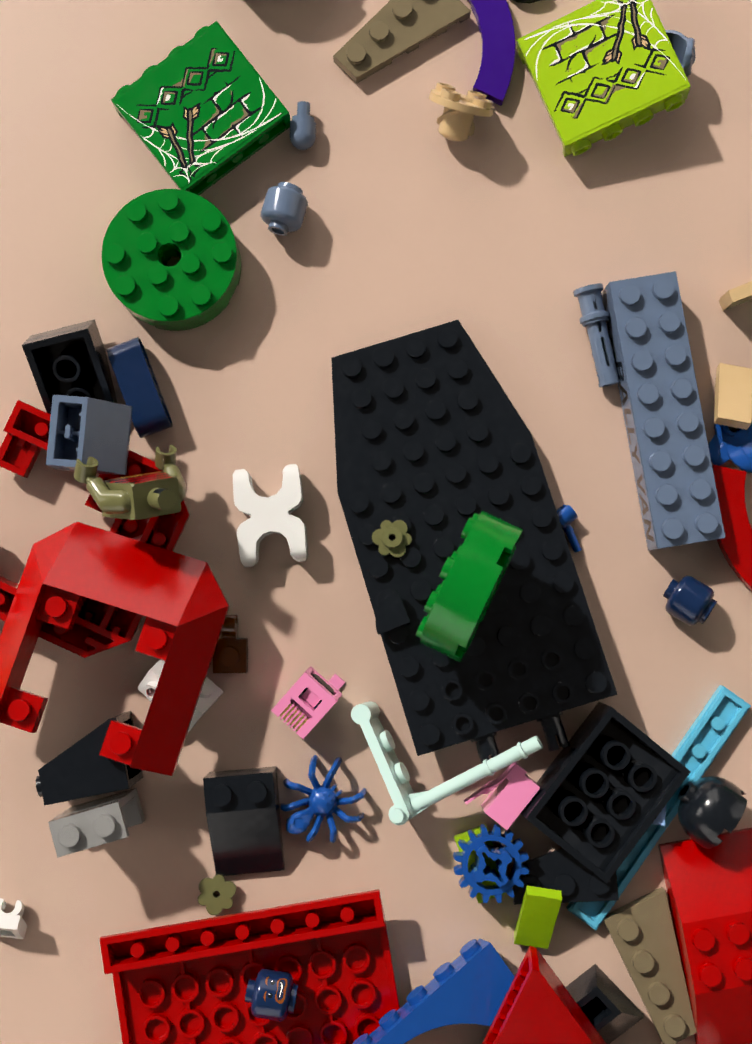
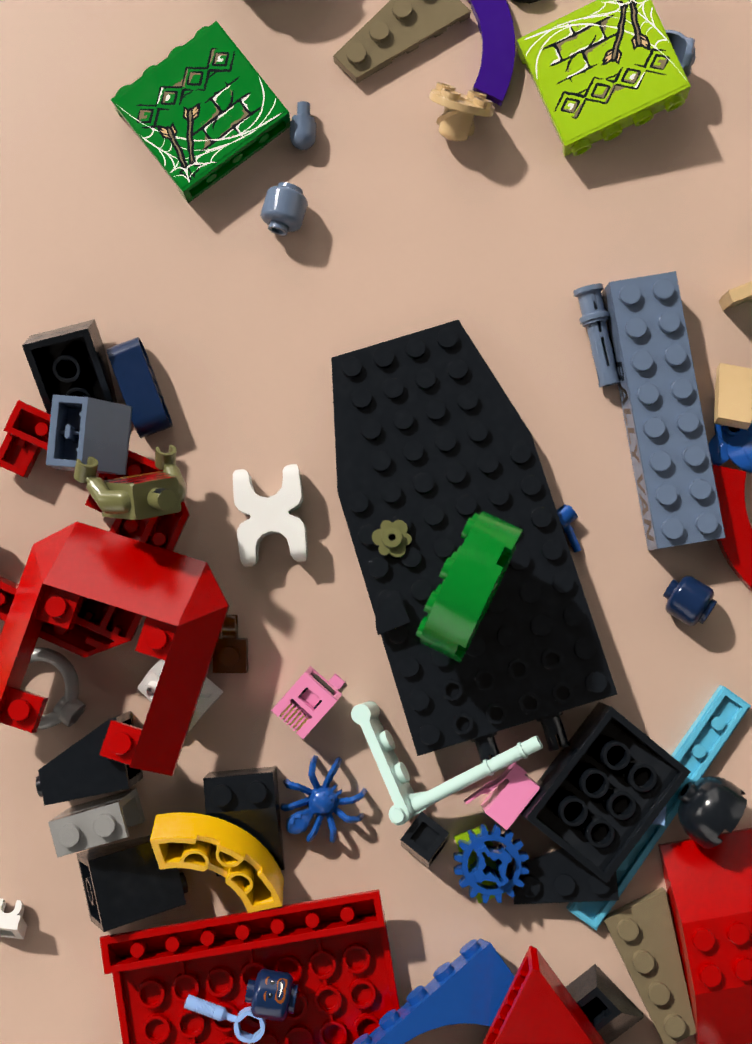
green brick [102,189,241,331] -> none
olive plant [198,874,236,915] -> none
lime tile [514,885,562,949] -> none
none -> light grey piece [29,648,86,729]
none -> black slope [76,835,188,932]
none -> yellow brick [150,812,284,913]
none -> light blue piece [184,994,267,1044]
none -> black brick [400,811,450,868]

